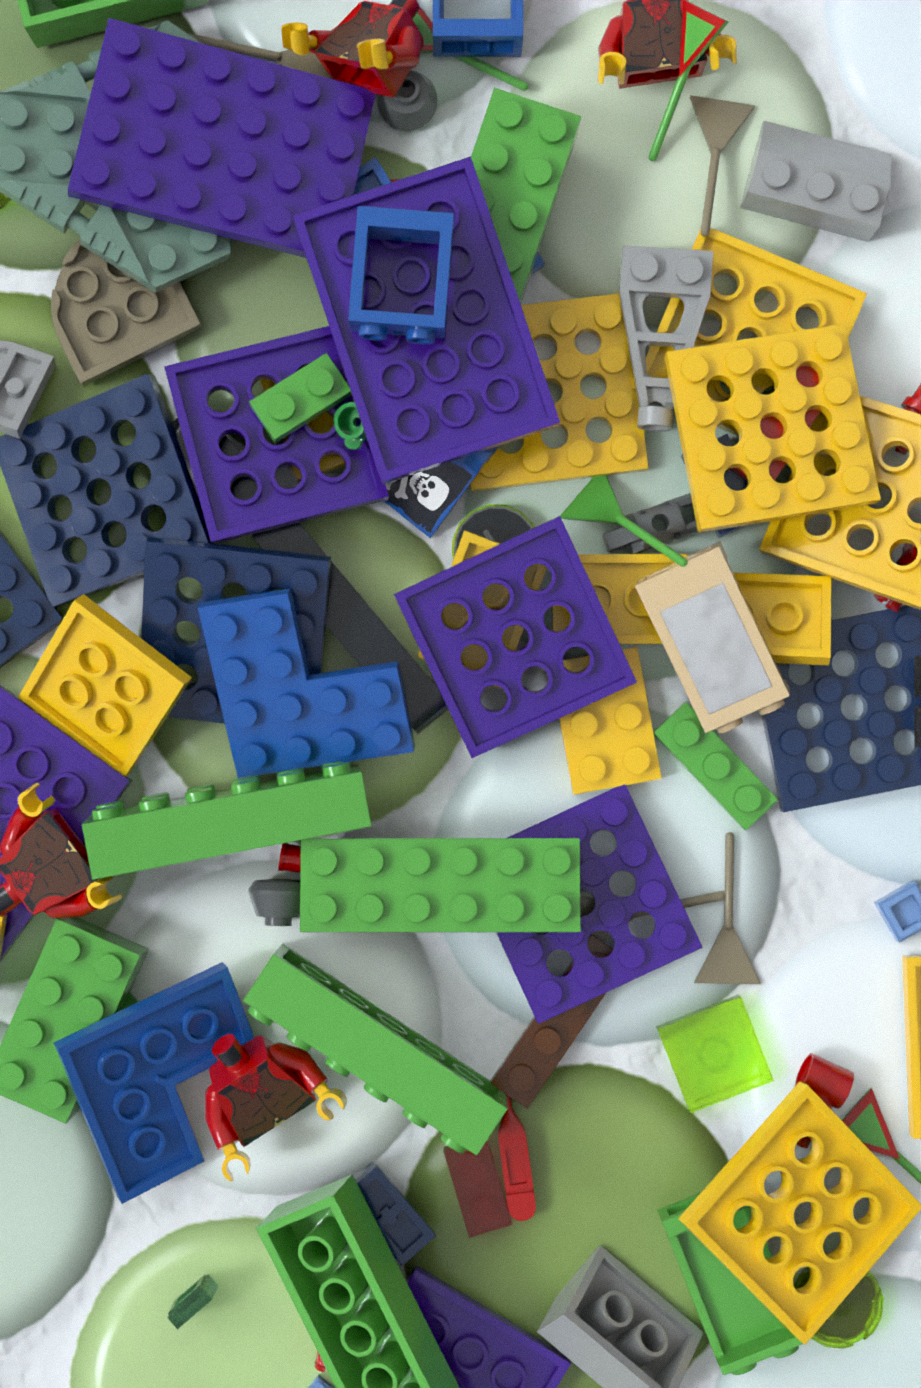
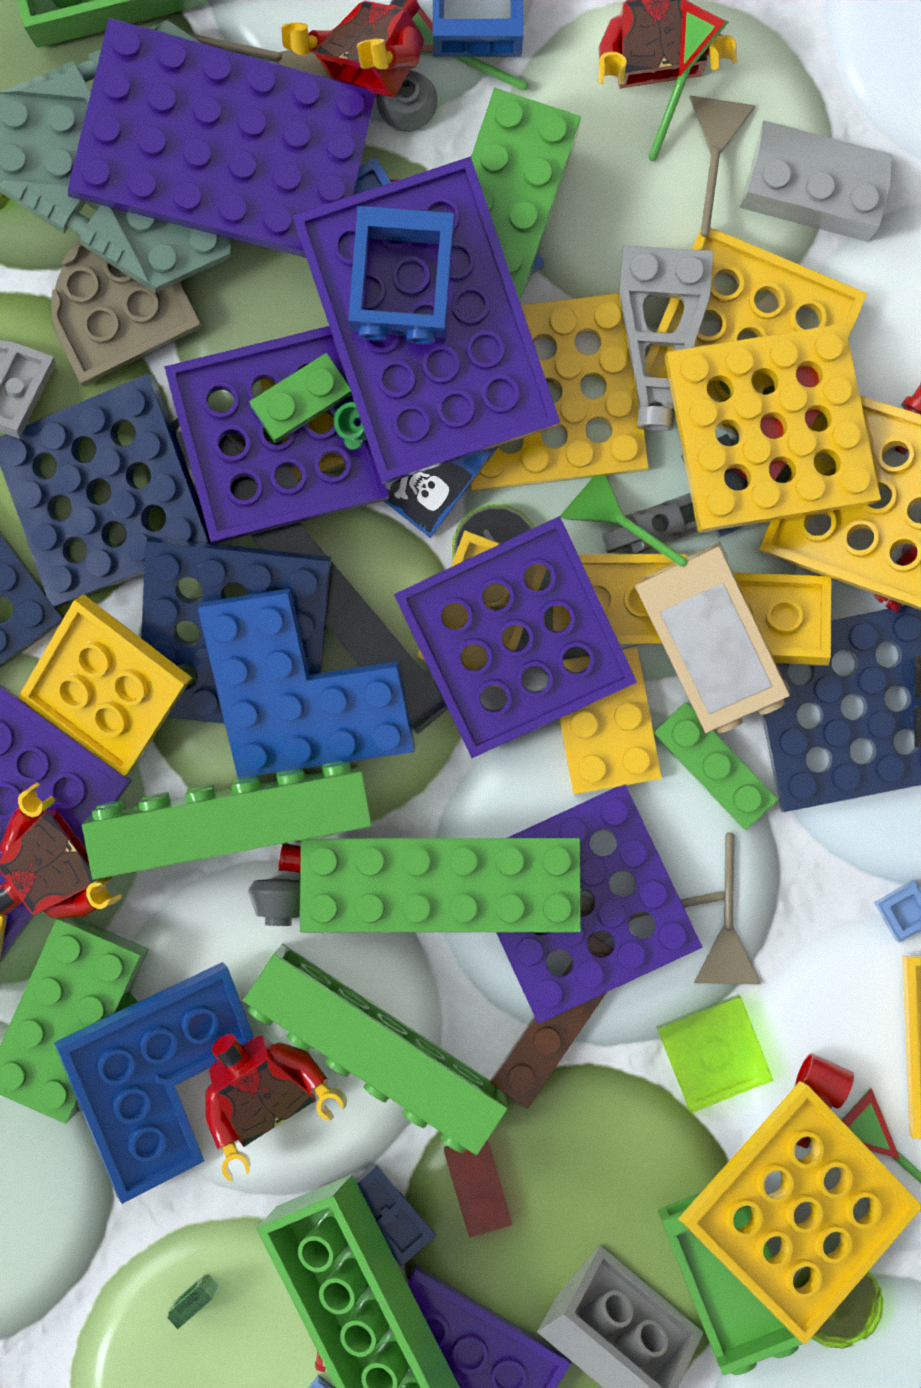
red piece [498,1095,536,1221] -> none

